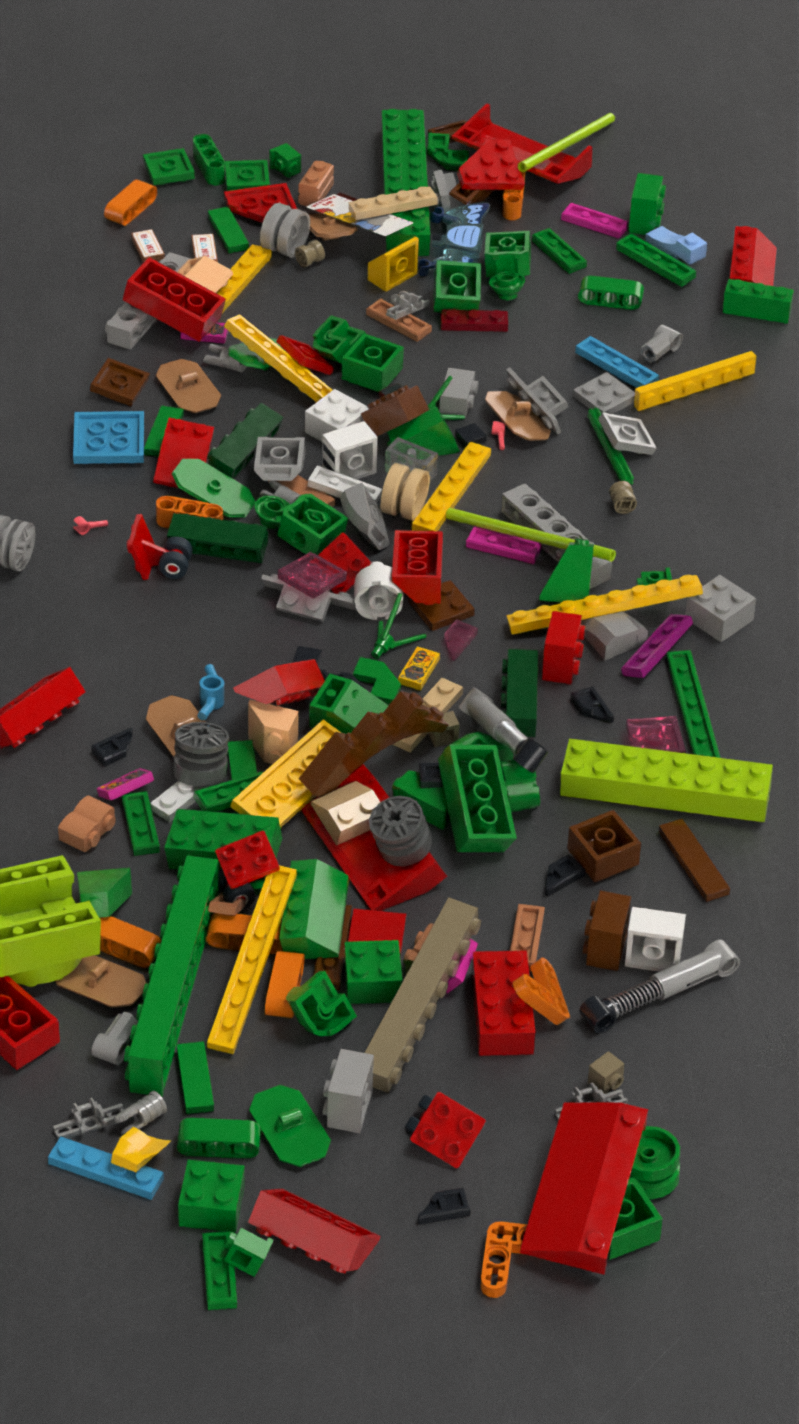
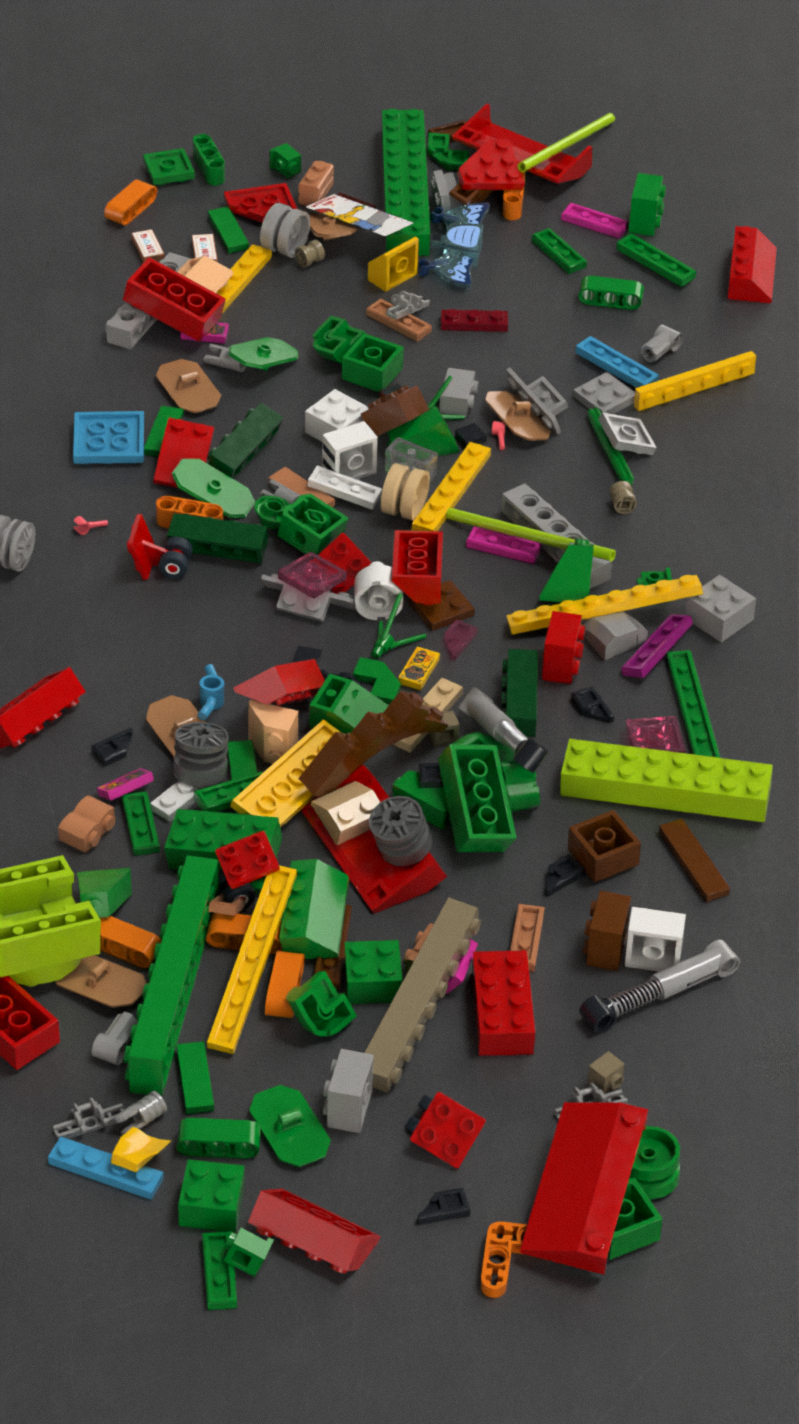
reddish brown plate [90,358,150,407] -> none
yellow plate [224,314,333,403] -> none
green plate [225,160,270,191] -> none
light grey slope [254,437,306,481] -> none
red tile [276,335,334,375] -> none
light grey slope [340,483,389,550] -> none
tan plate [348,187,438,220] -> none
red tile [348,908,406,959] -> none
green brick [433,260,481,313] -> none
green brick [485,231,531,300] -> none
orange beam [513,958,570,1025] -> none
light blue slope [645,226,707,265] -> none
green brick [723,279,794,324] -> none

